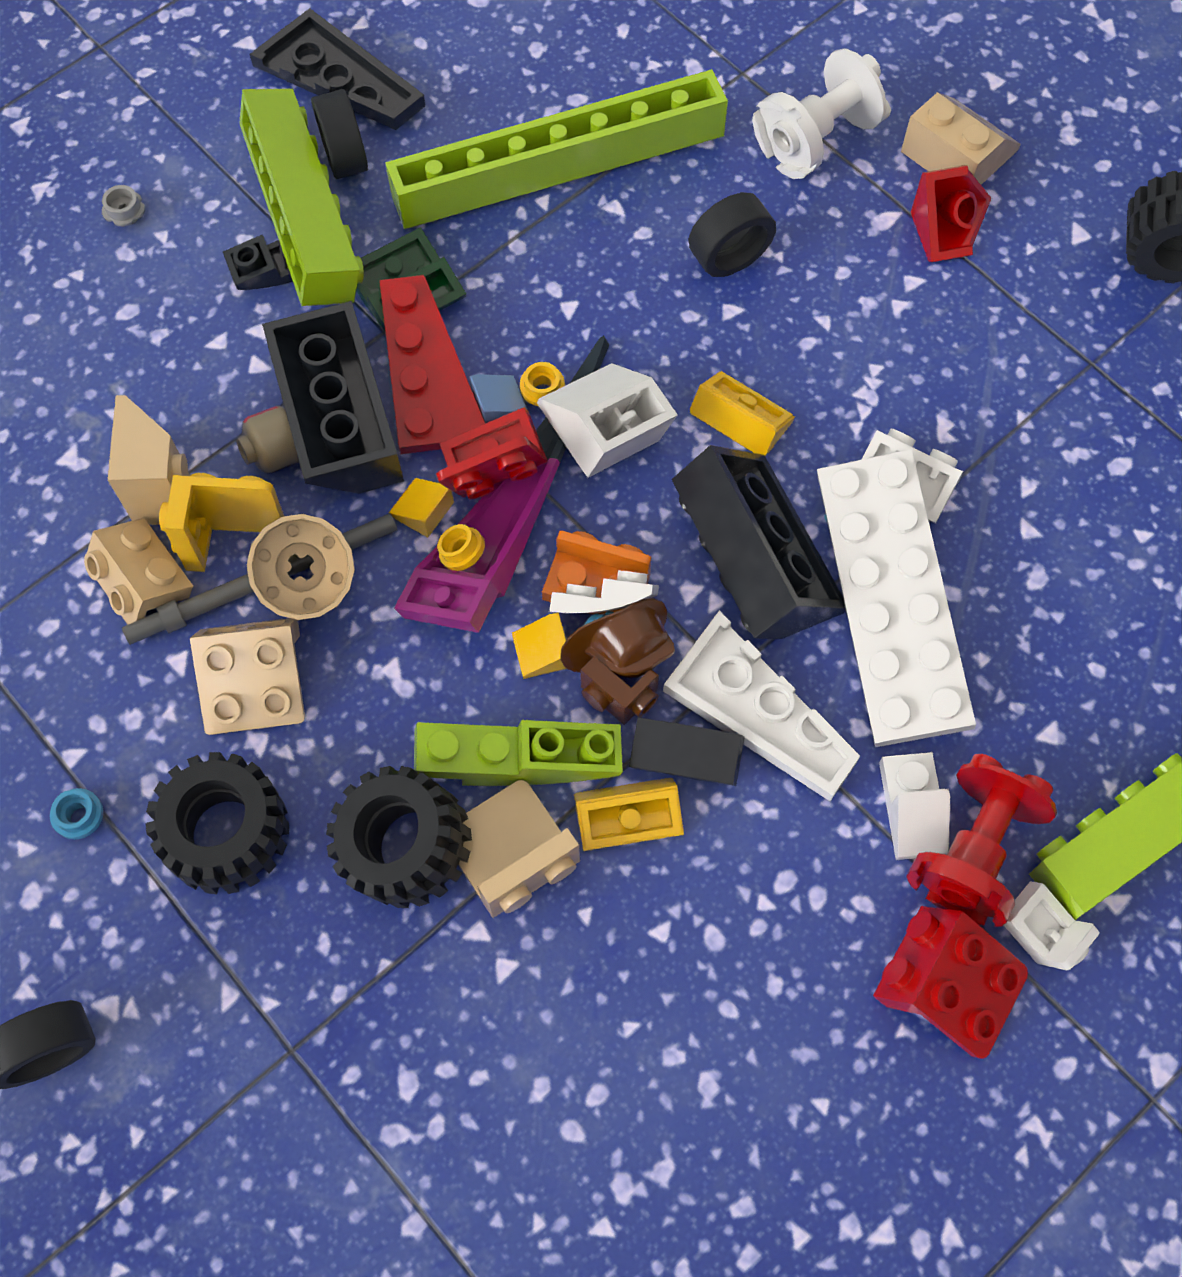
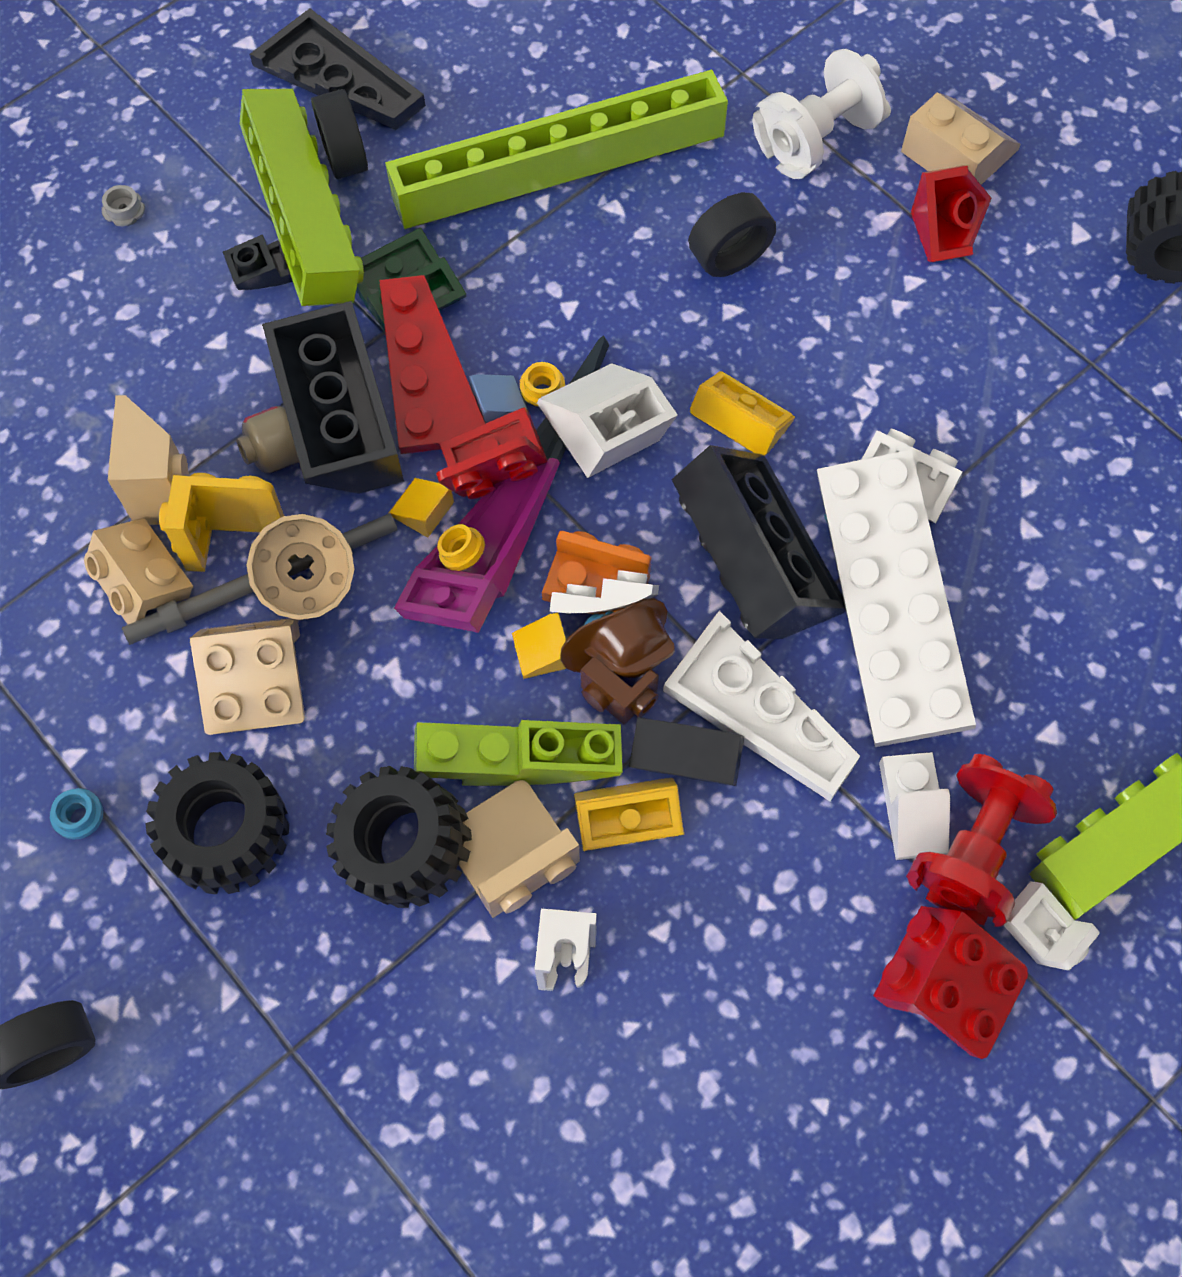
none -> white hinge [535,908,596,991]

